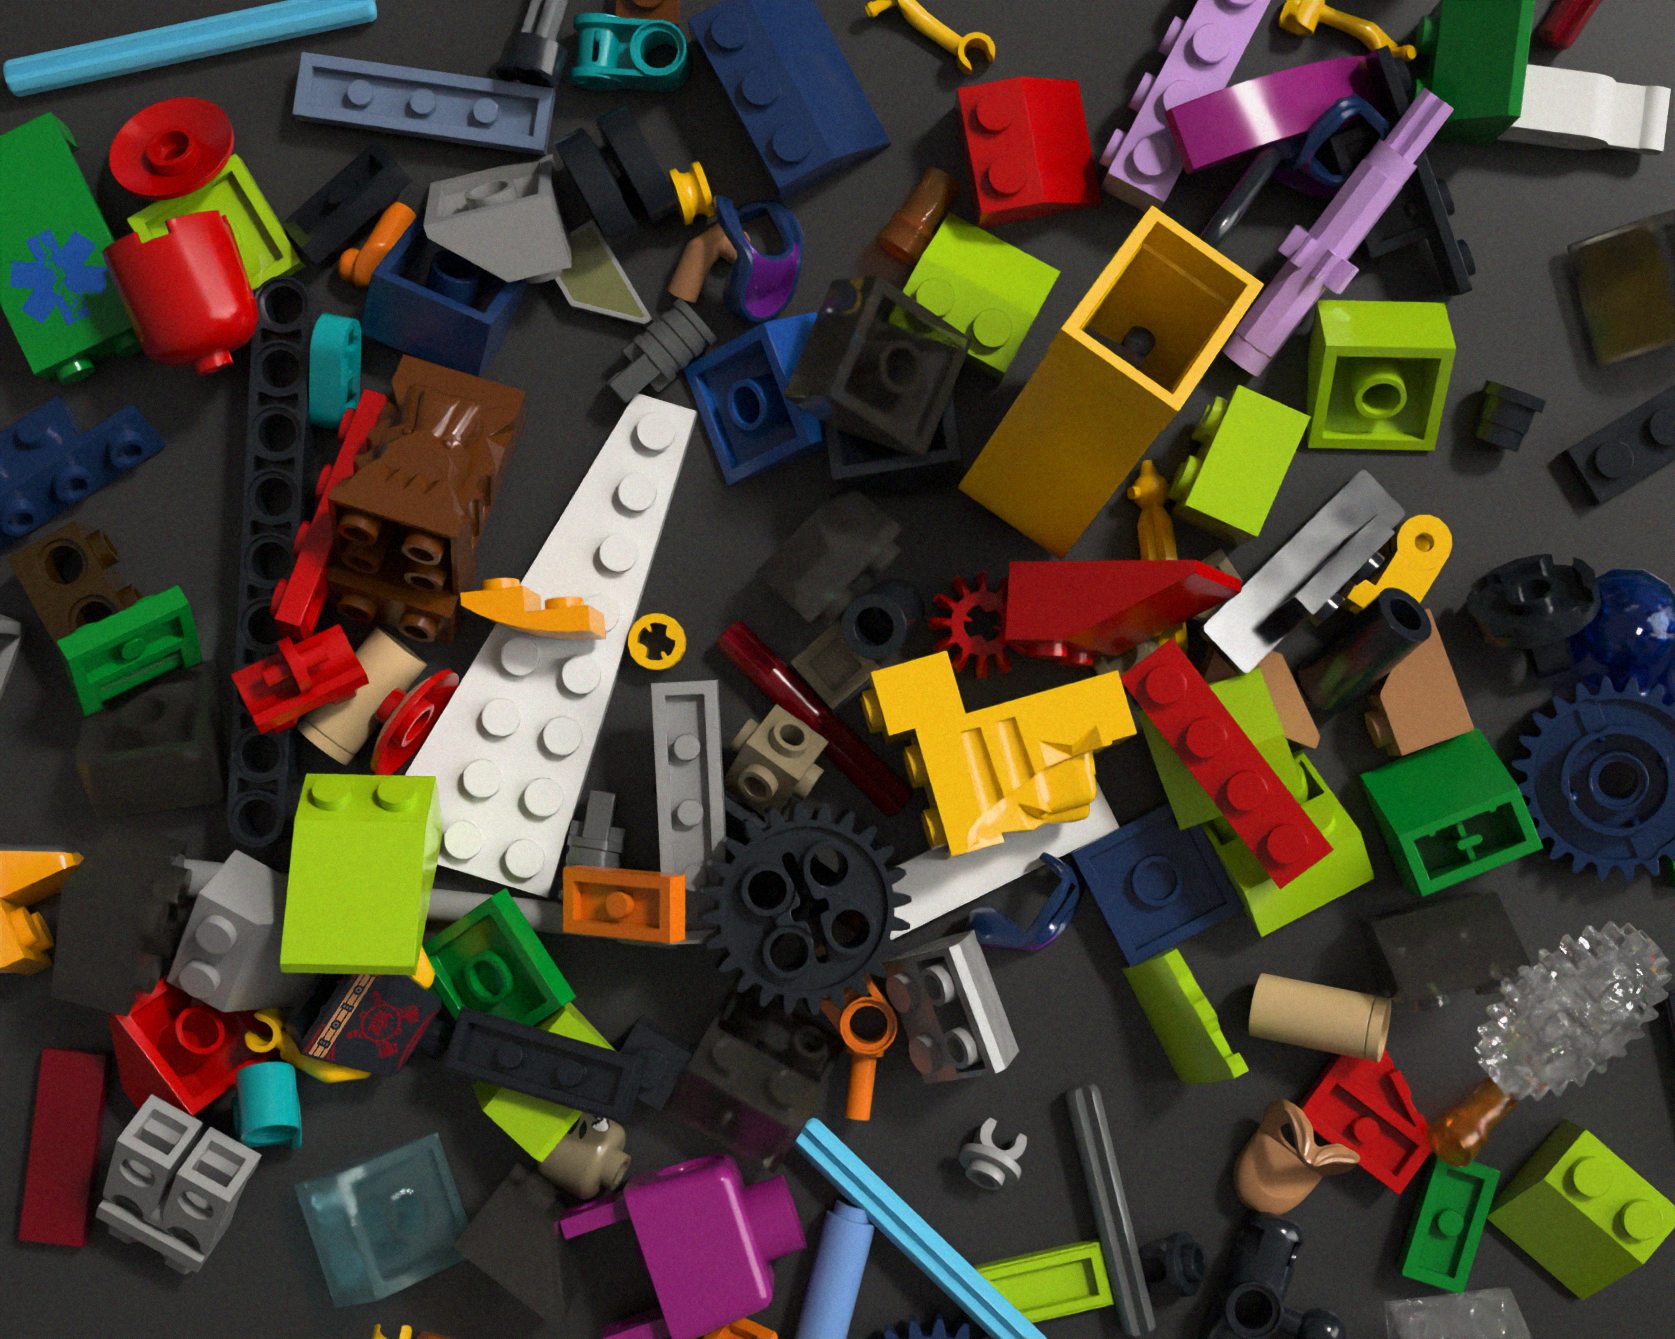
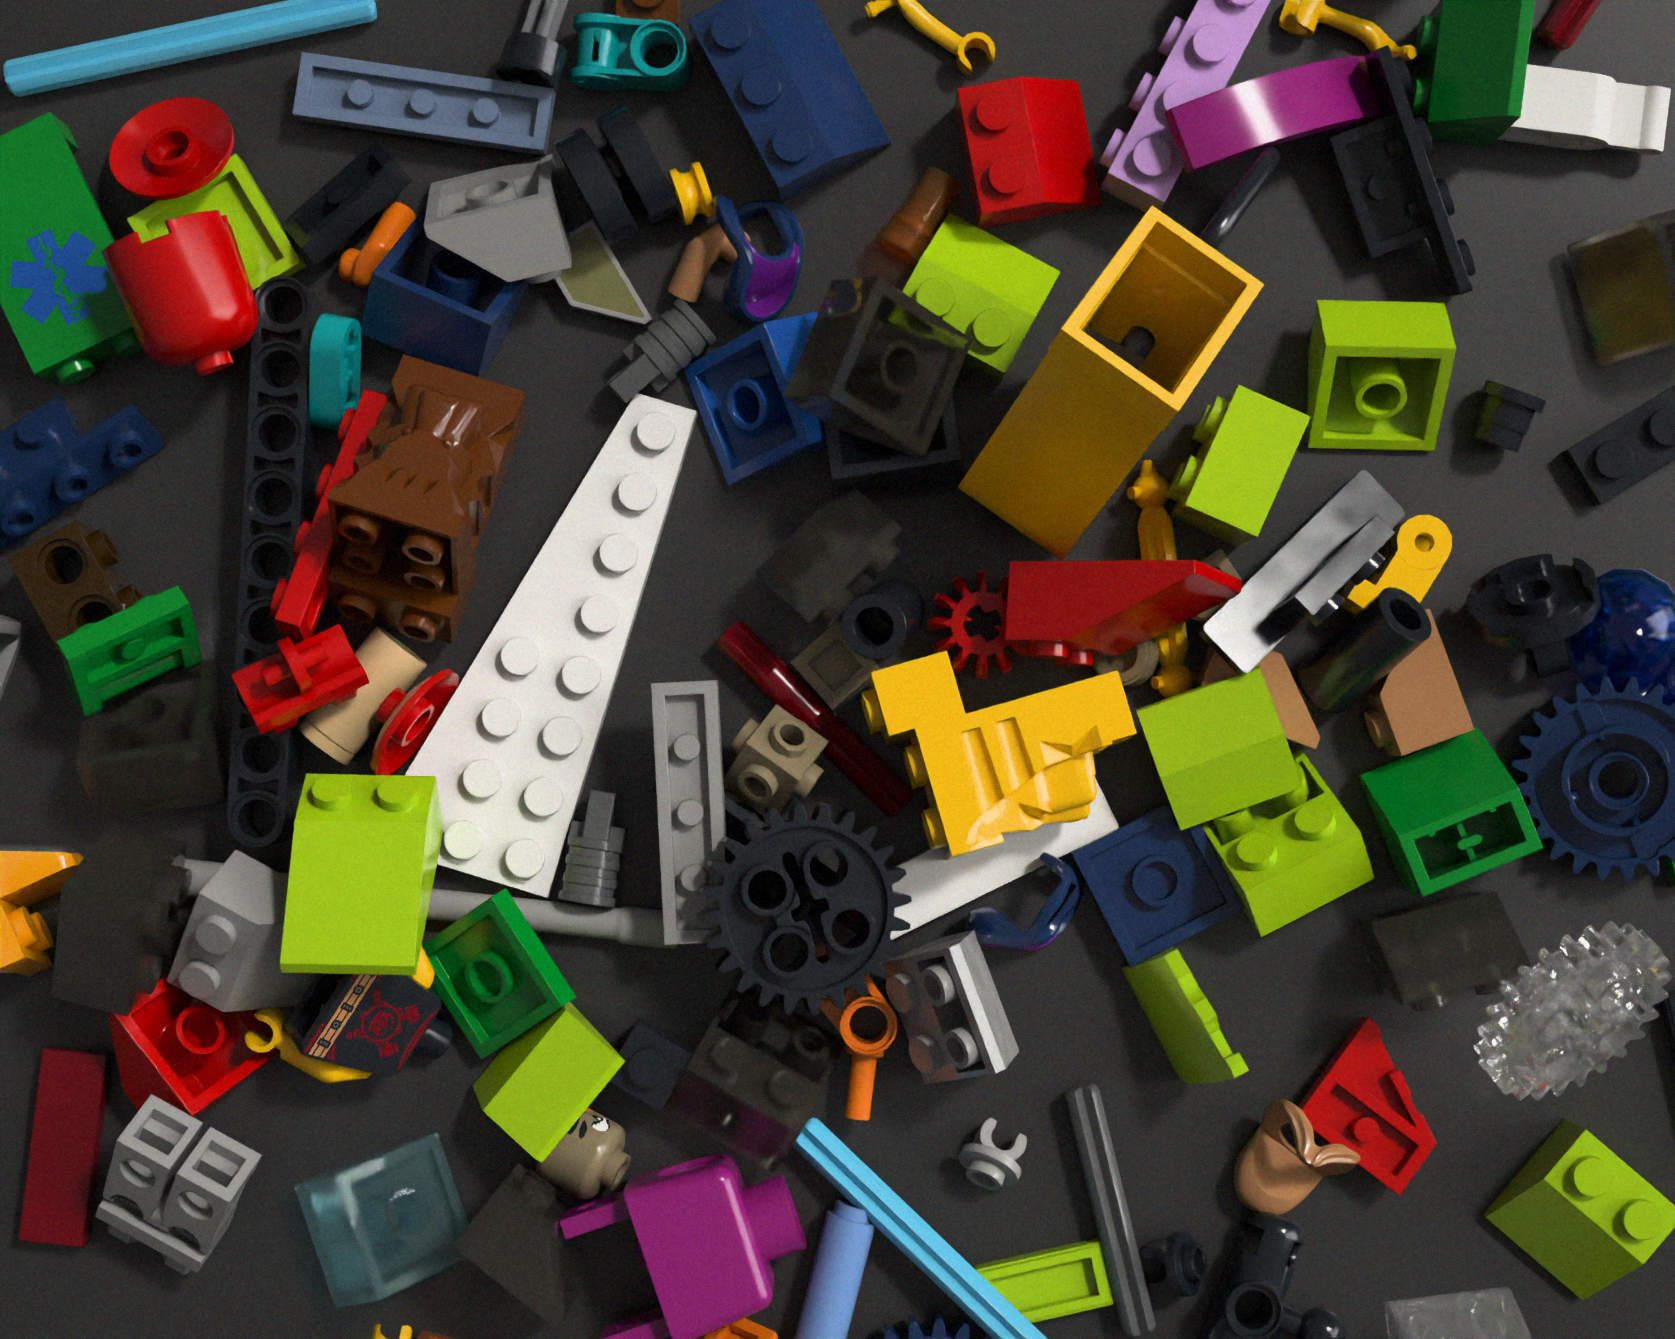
teal piece [231,1062,302,1150] -> none
black tile [442,1006,647,1124] -> none
light orange slope [460,578,606,641] -> none
orange plate [563,865,686,944] -> none
yellow bush [628,613,687,671] -> none
red plate [1120,638,1334,889] -> none
lavender piece [1222,88,1454,377] -> none
tan pin [1249,973,1391,1063] -> none
dark blue piece [1270,94,1393,200] -> none
green plate [1396,1148,1501,1295] -> none
clear orange pin [1427,1076,1518,1168] -> none

